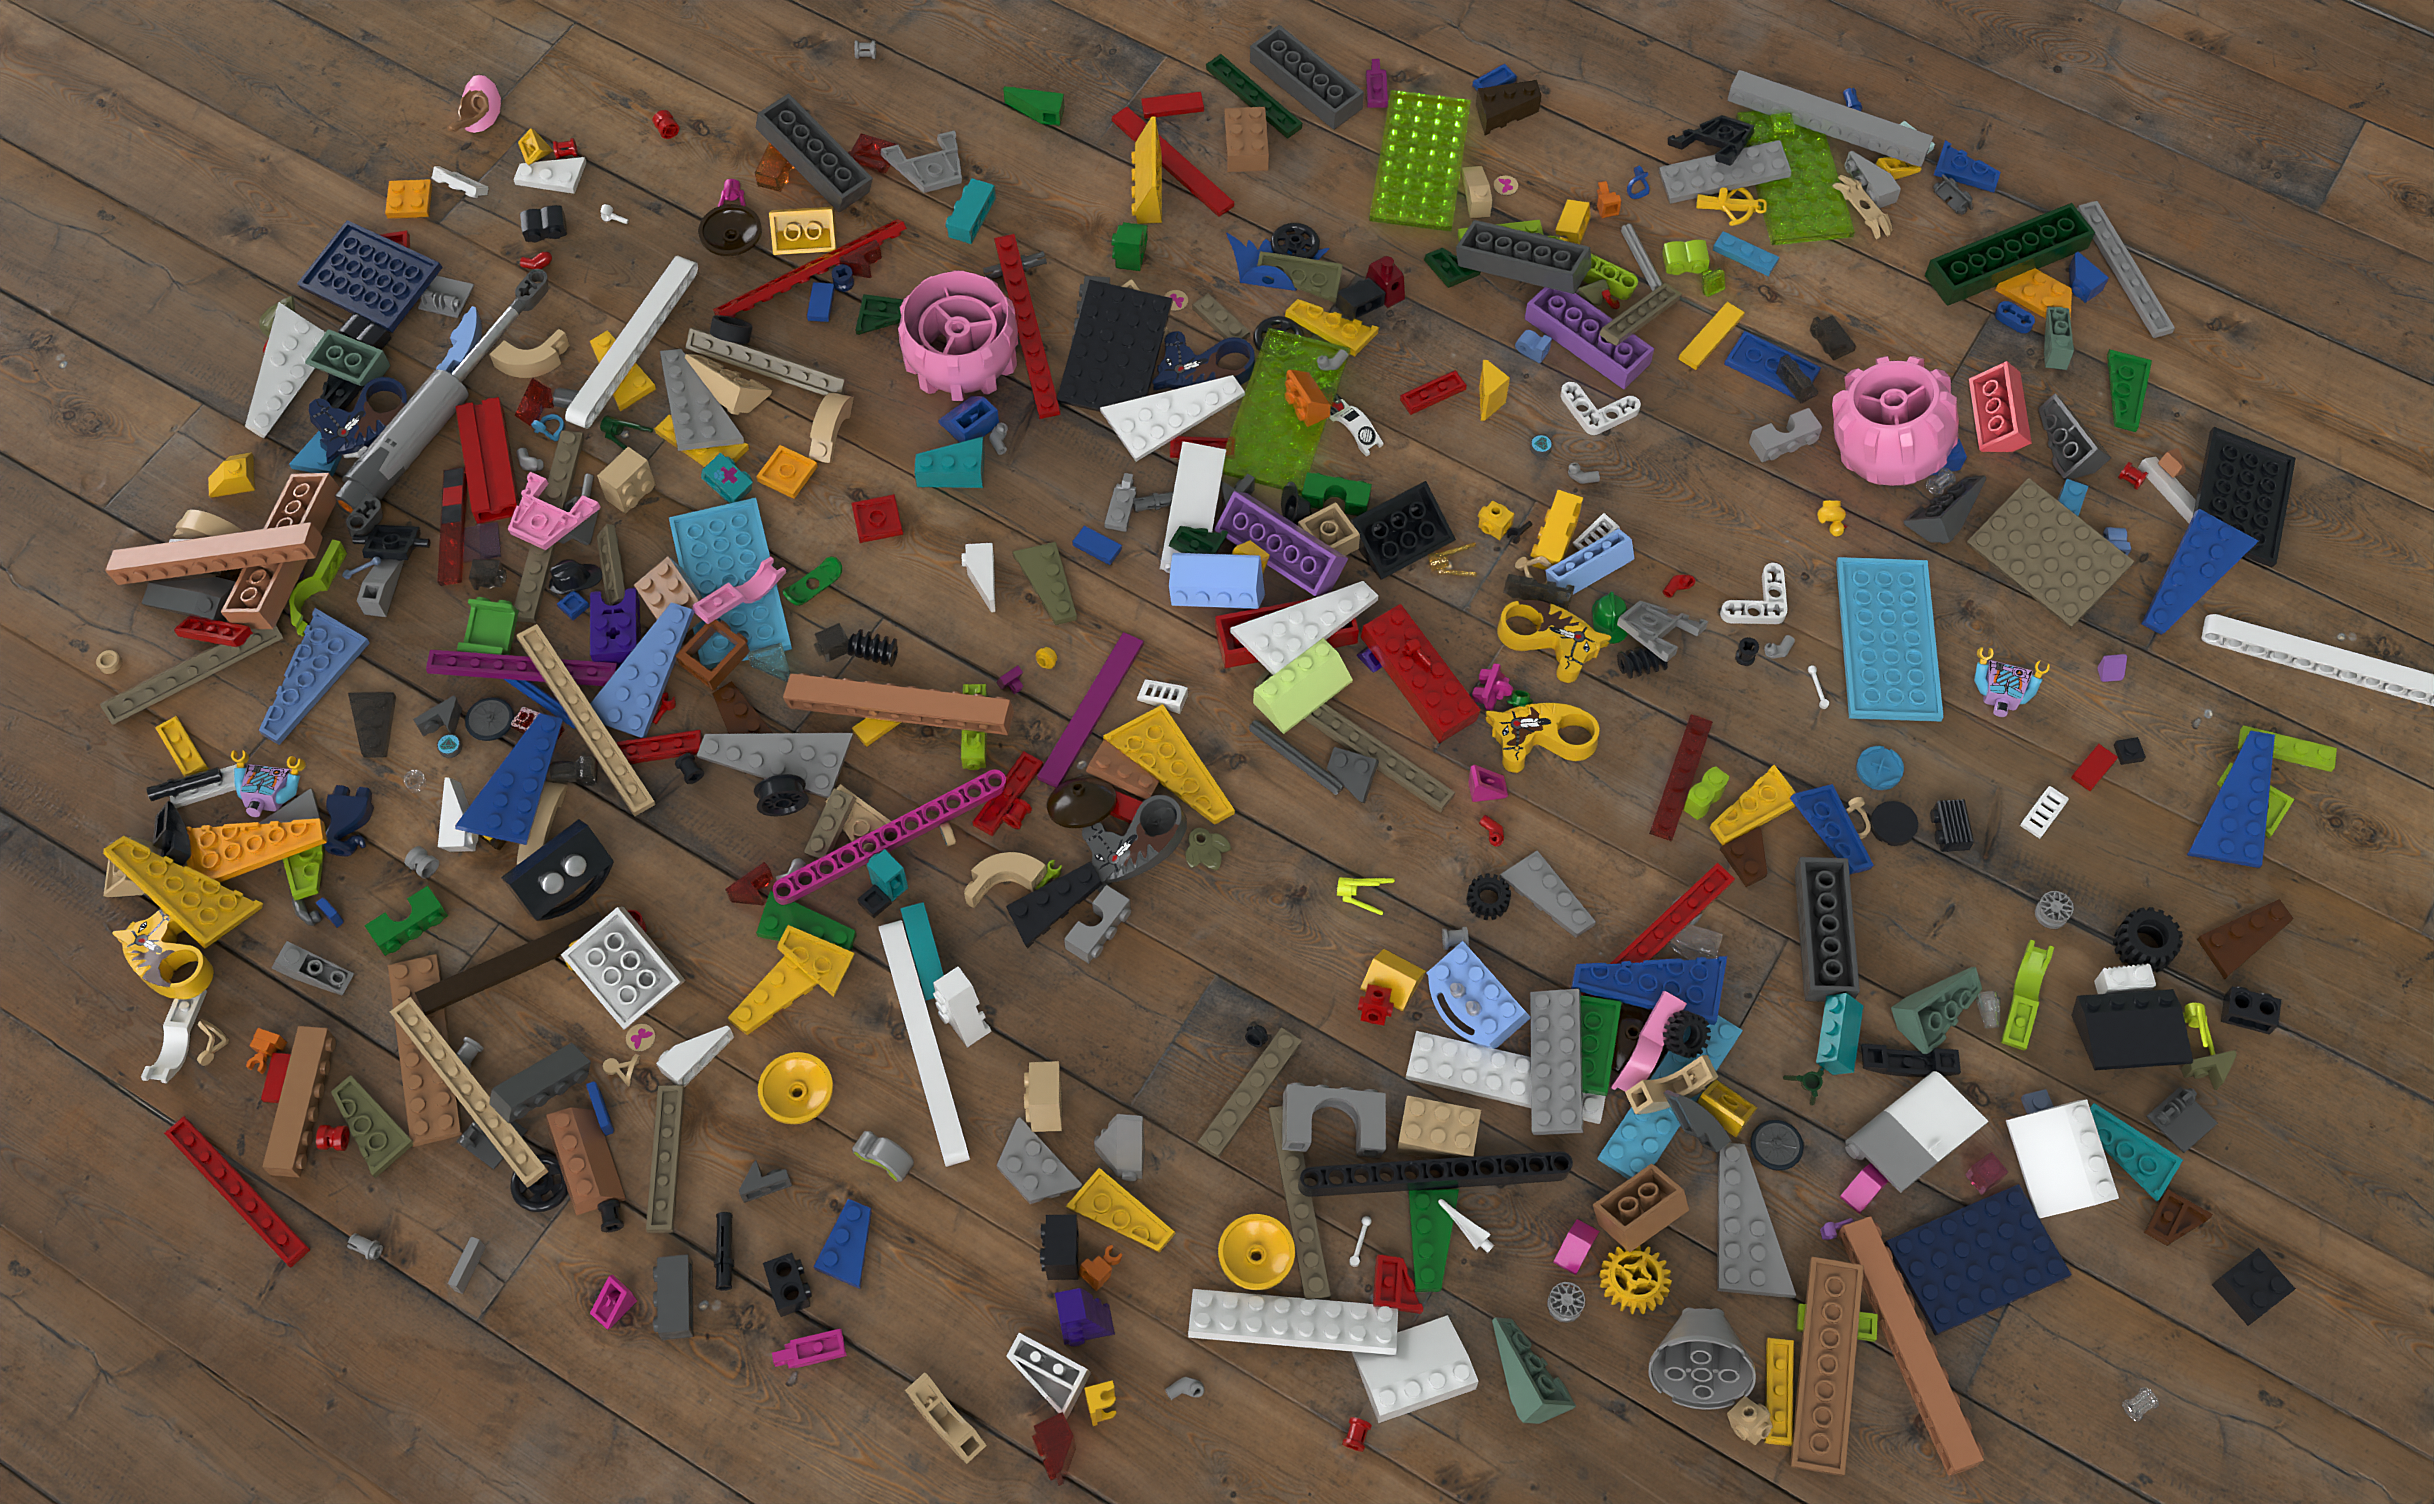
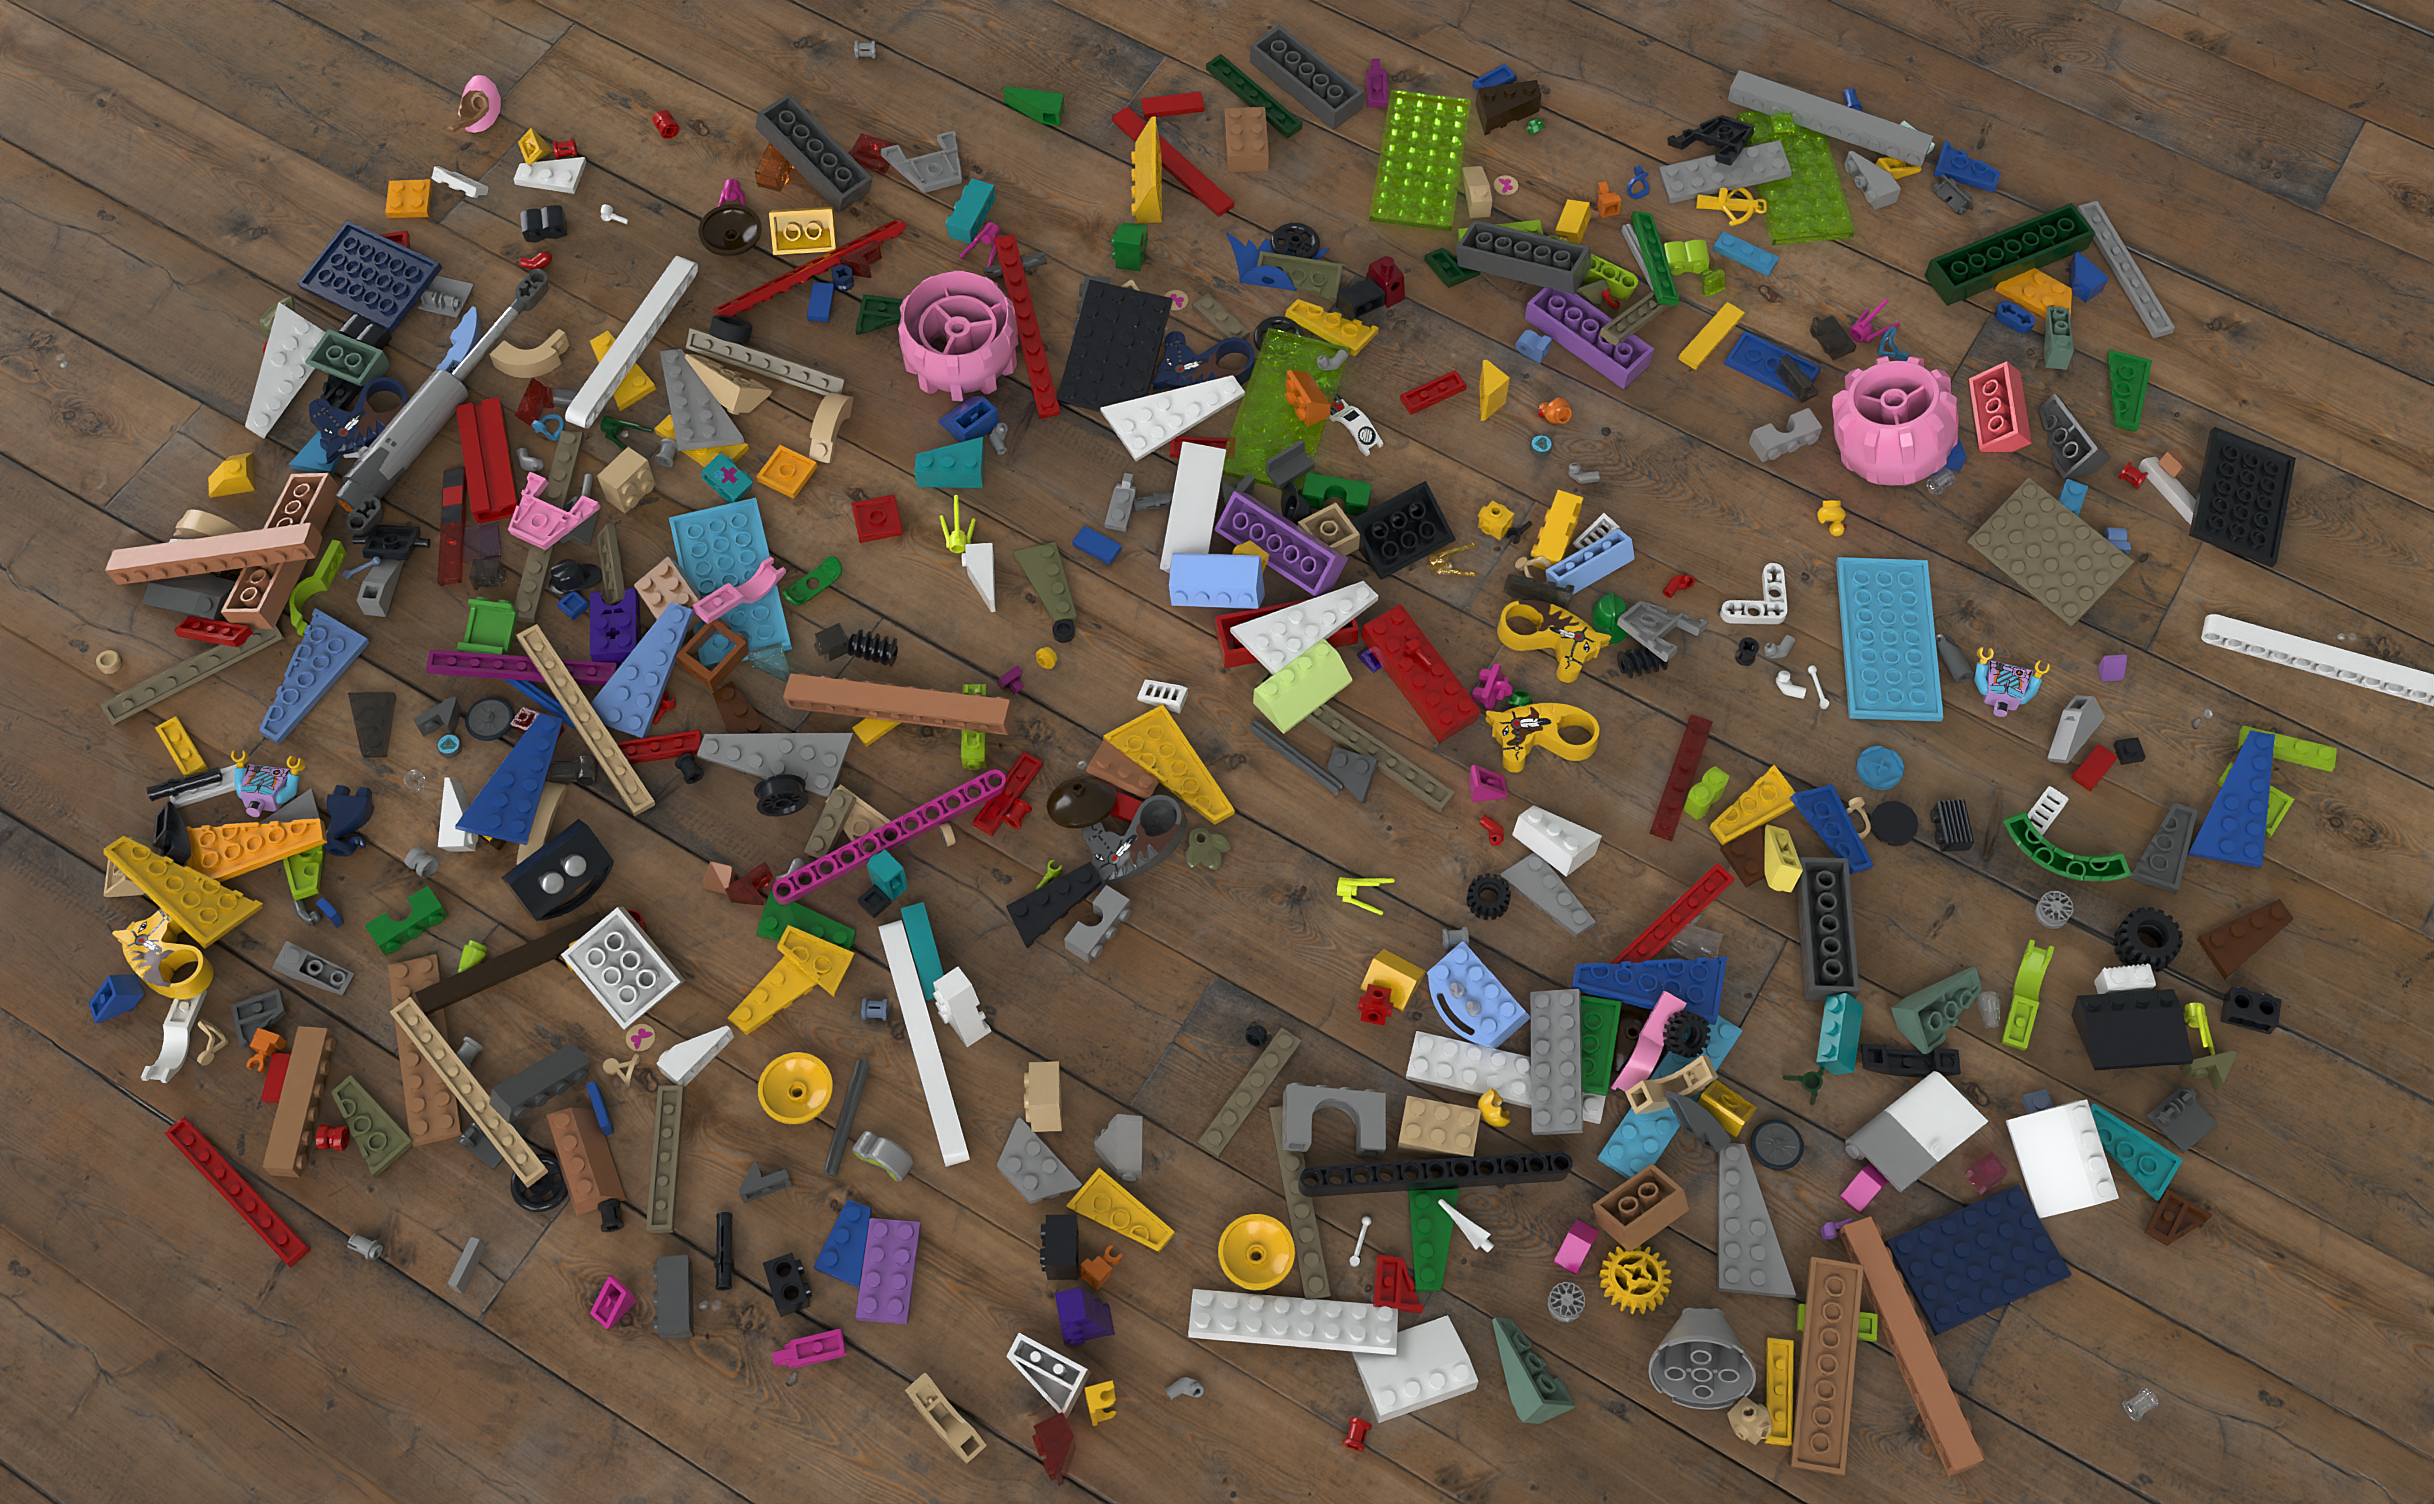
tan arch [964,852,1047,908] -> none
magenta tile [1037,632,1144,788] -> none
dark green wing [1169,526,1228,554] -> none
white beam [1560,382,1641,435] -> none
tan piece [1832,175,1893,240] -> none
dark grey wedge [1903,475,1986,544] -> none
blue wing [2141,509,2258,635] -> none
black brick [2212,1248,2296,1326] -> none
none -> blue slope [89,974,144,1023]
none -> dark grey wing [231,989,287,1049]
none -> lime cone [457,940,487,973]
none -> light grey bush [654,438,678,467]
none -> nougat slope [703,861,736,895]
none -> dark grey axle [823,1059,870,1177]
none -> medium lavender plate [856,1218,921,1324]
none -> sand blue bush [861,998,889,1021]
none -> neon yellow plant [940,495,976,553]
none -> dark pink plant [959,222,1001,267]
none -> black tile [1052,619,1075,643]
none -> dark grey panel [1266,439,1315,490]
none -> yellow hair [1477,1088,1511,1128]
none -> white wedge [1512,805,1602,876]
none -> green plate [1525,118,1545,135]
none -> orange animal [1538,397,1572,424]
none -> green tile [1631,211,1680,306]
none -> light yellow slope [1764,824,1803,893]
none -> white arm [1776,671,1806,699]
none -> dark pink plant [1850,299,1900,343]
none -> dark azure piece [1877,326,1909,361]
none -> dark grey piece [1935,634,1974,683]
none -> green brick [2003,810,2131,881]
none -> light grey slope [2047,695,2105,763]
none -> dark grey wing [2129,803,2198,894]

